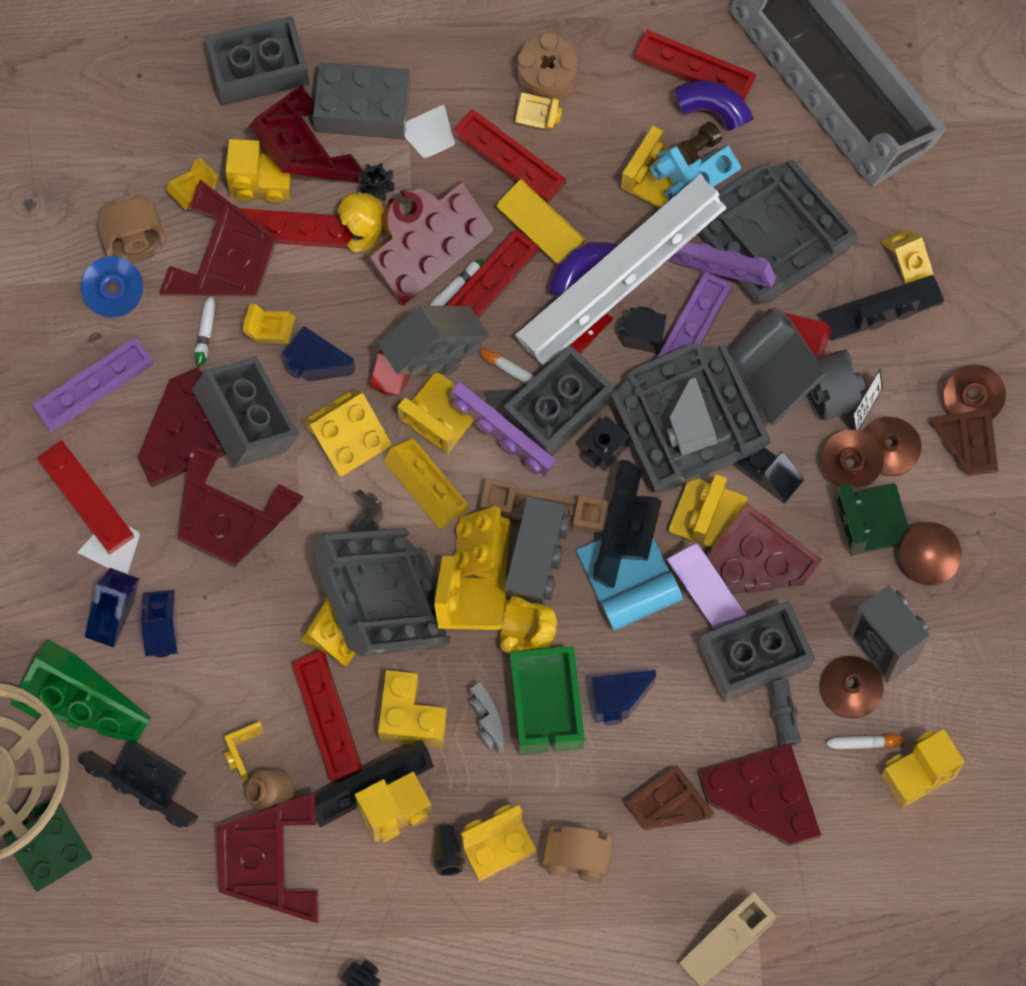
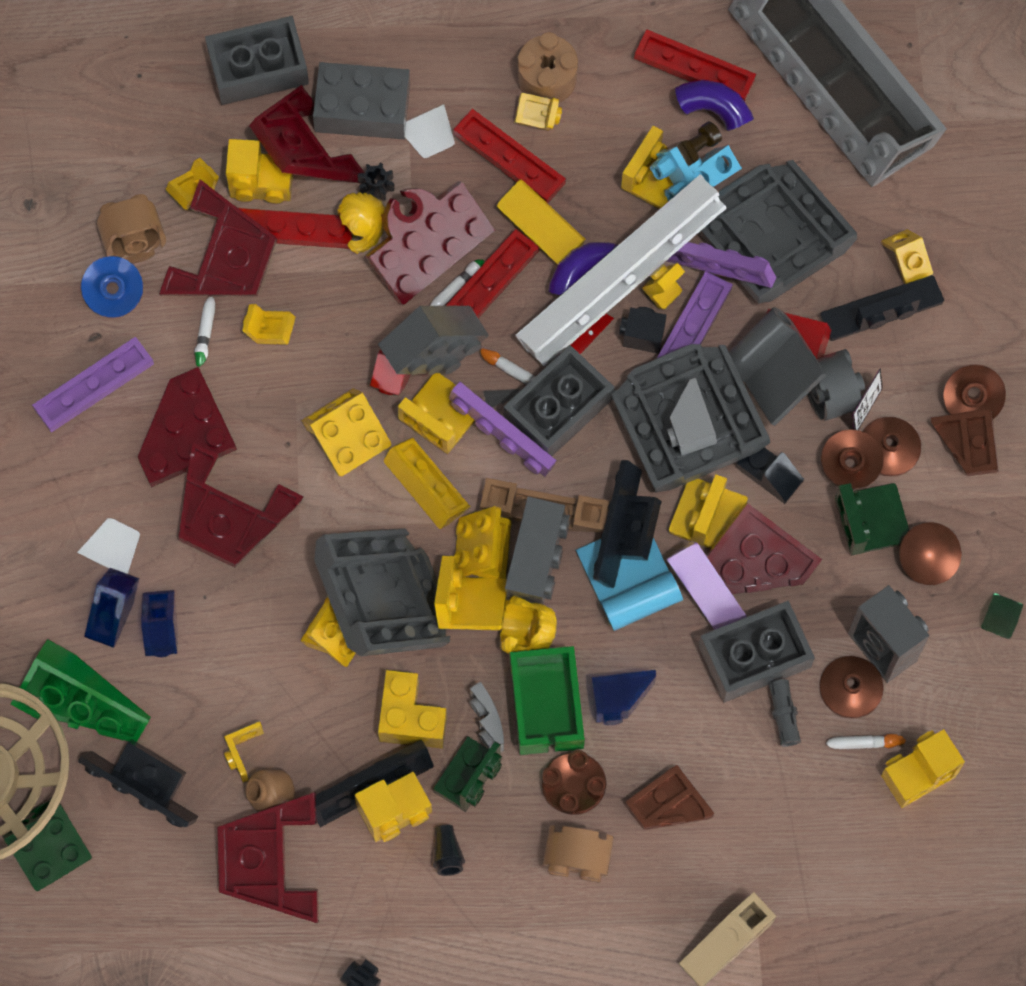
red plate [36,440,135,555] -> none
dark grey brick [192,356,299,468] -> none
clear blue slope [282,326,355,382] -> none
red plate [292,651,363,783] -> none
clear smoke bracket [348,489,384,533] -> none
yellow bracket [461,805,537,881] -> none
black brick [581,416,630,472] -> none
dark red plate [698,744,821,847] -> none
none -> dark green bracket [433,736,503,812]
none -> copper dish [542,750,606,815]
none -> yellow bracket [642,263,685,310]
none -> clear green slope [981,593,1024,639]

